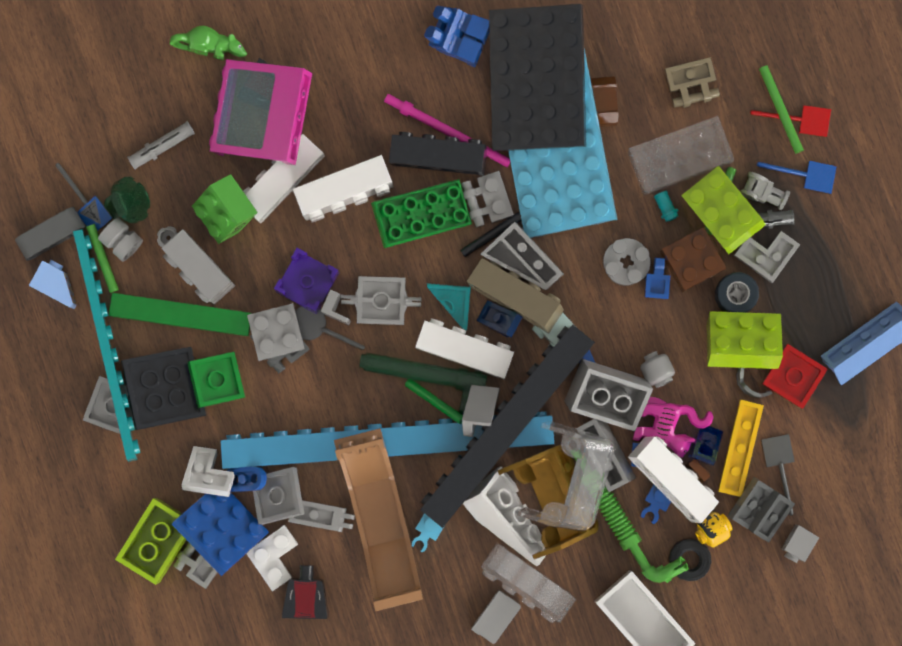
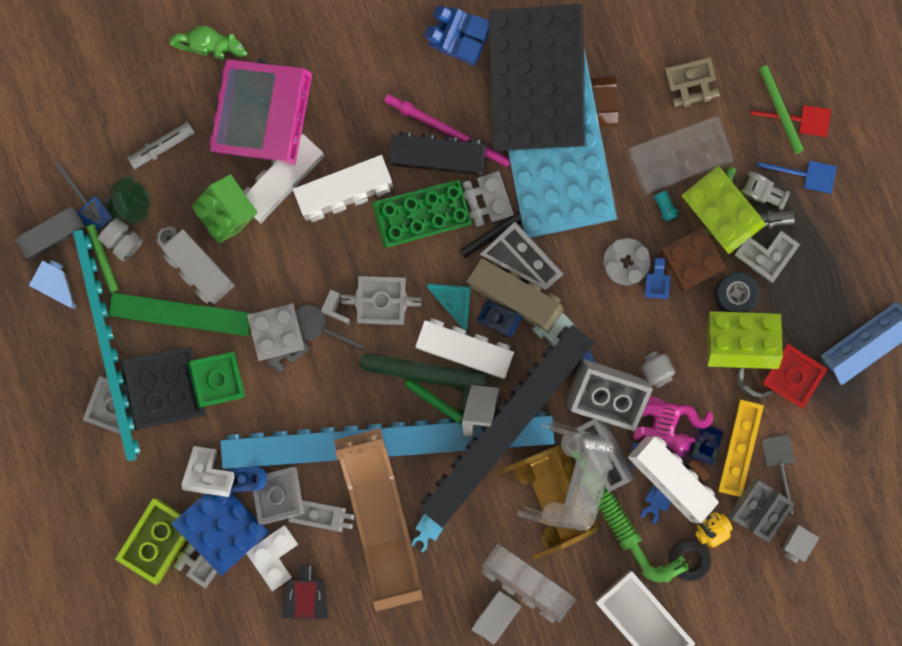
dark purple panel [274,248,339,314] -> none
white wedge [463,466,546,566] -> none

